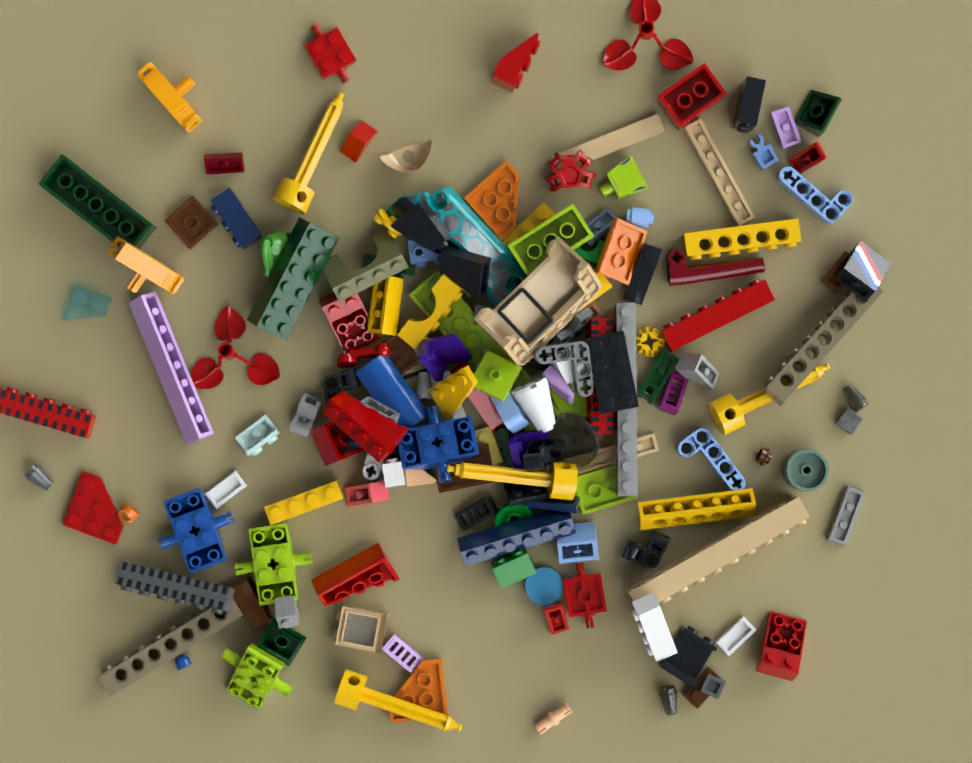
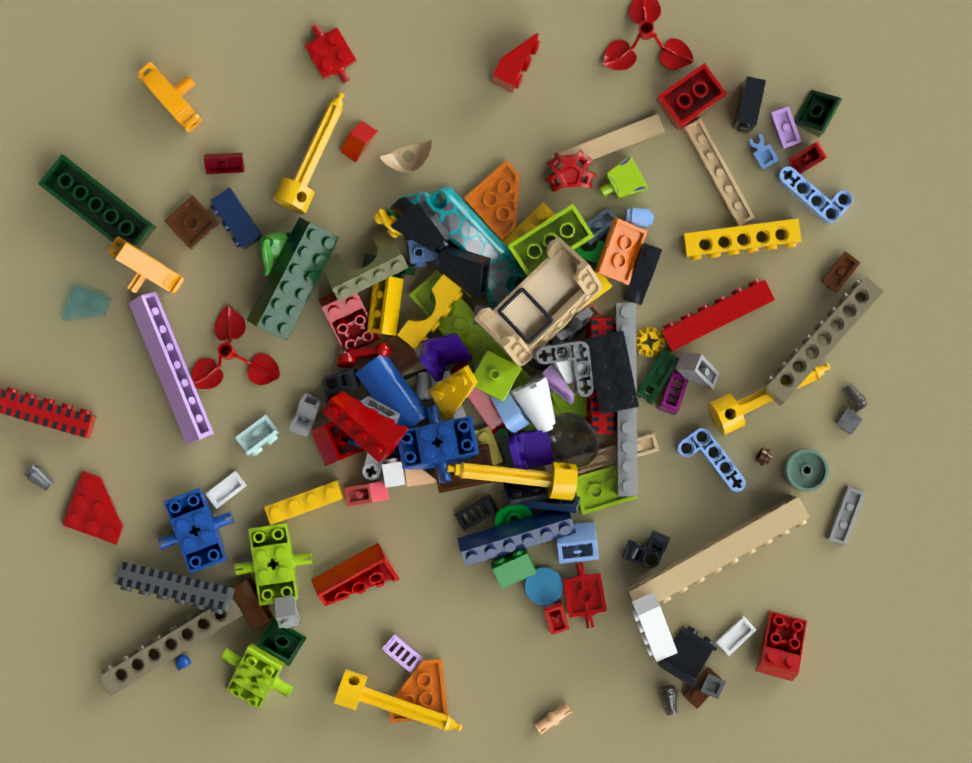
orange tile [117,502,139,524] -> none
window [333,605,389,654] -> none
black piece [523,438,566,471] -> none
yellow brick [638,488,756,530] -> none
dark red axle [666,249,765,287] -> none
panel [835,241,892,301] -> none

